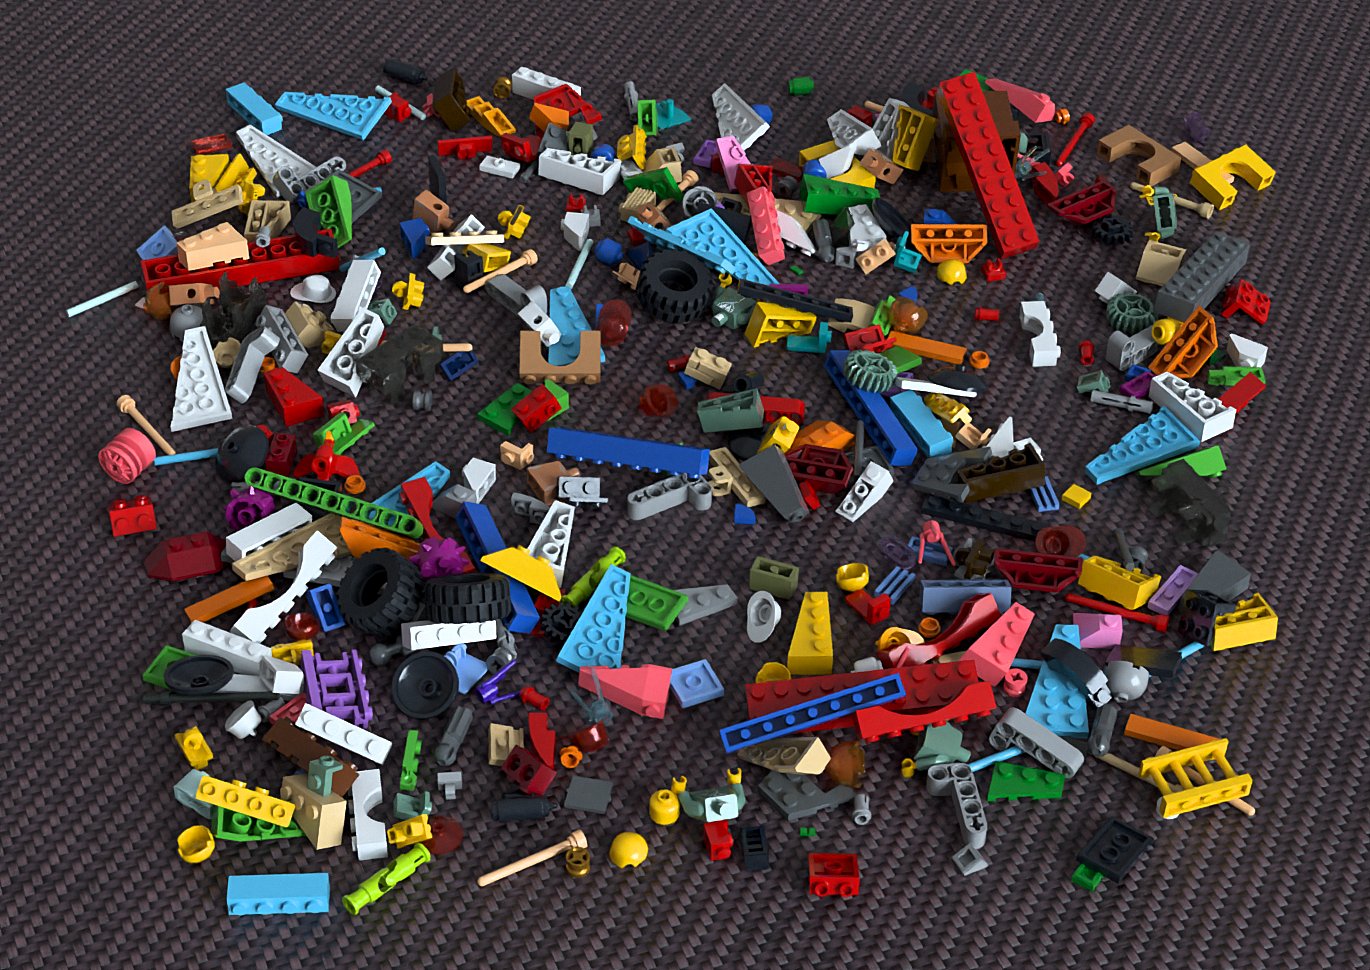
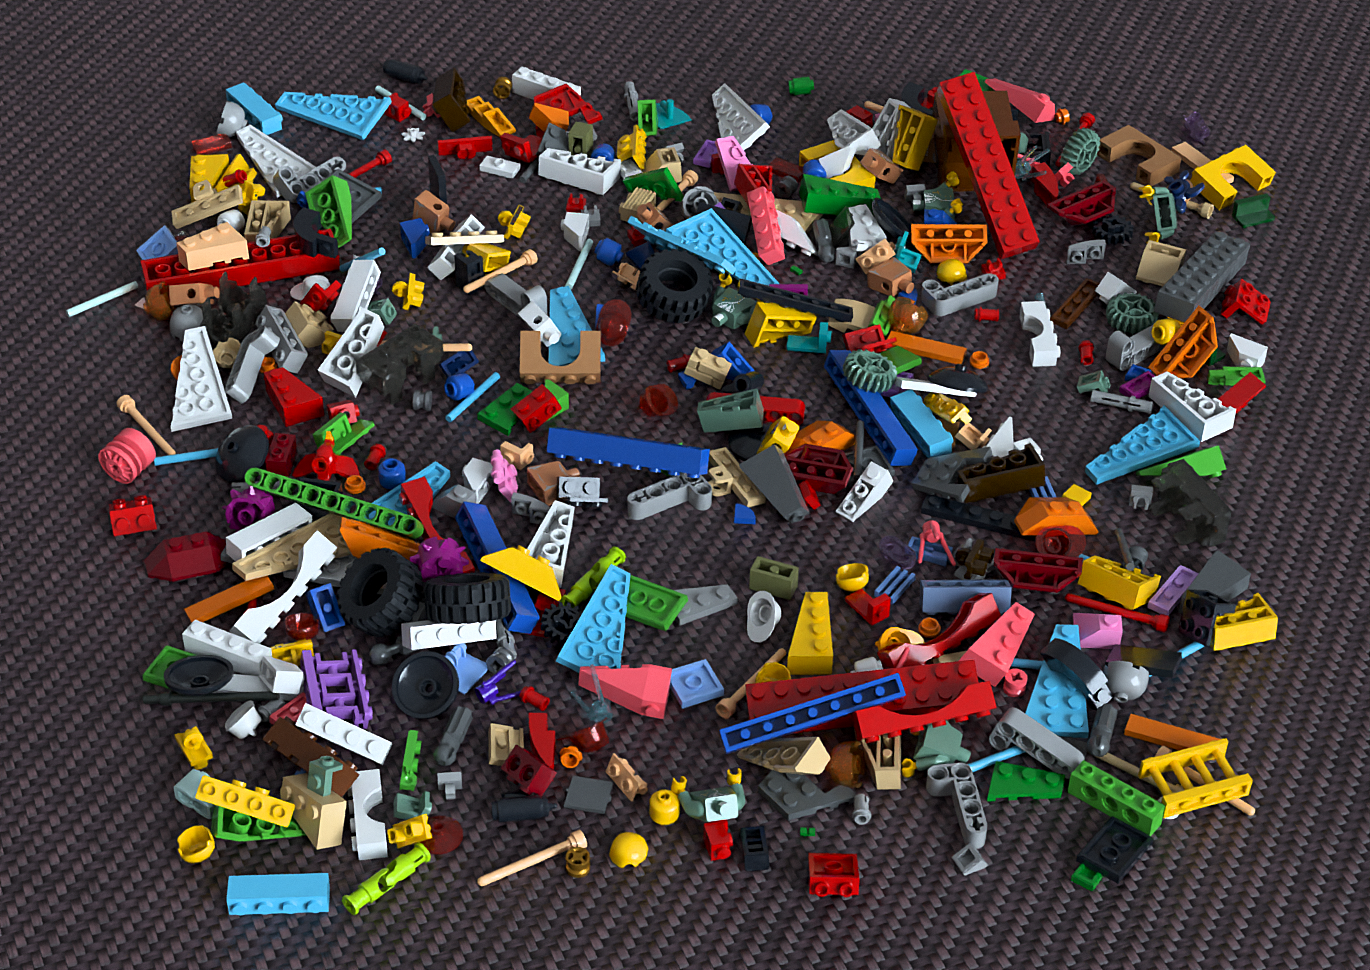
none -> light grey cylinder [216,100,248,137]
none -> white head [217,209,245,232]
none -> red pin [223,169,247,187]
none -> red bracket [300,280,342,312]
none -> red pin [364,444,386,470]
none -> blue head [378,458,406,490]
none -> white plant [402,128,425,143]
none -> blue head [444,373,475,401]
none -> medium azure bar [445,372,500,422]
none -> bright pink plate [491,450,518,503]
none -> light nougat hinge [605,753,648,802]
none -> blue slope [711,342,755,380]
none -> light nougat piece [715,648,786,719]
none -> tan wedge [854,727,901,790]
none -> nougat torso [867,257,914,296]
none -> light grey tile [904,184,926,203]
none -> sand green torso [912,171,963,220]
none -> light grey beam [921,273,999,316]
none -> orange wedge [1014,497,1099,535]
none -> reddish brown tile [1050,278,1100,329]
none -> sand green gear [1060,127,1100,175]
none -> light grey slope [1066,240,1106,264]
none -> bright green brick [1068,760,1165,836]
none -> light grey tile [1129,485,1153,510]
none -> dark blue animal [1151,170,1205,214]
none -> dark green panel [1232,193,1275,228]

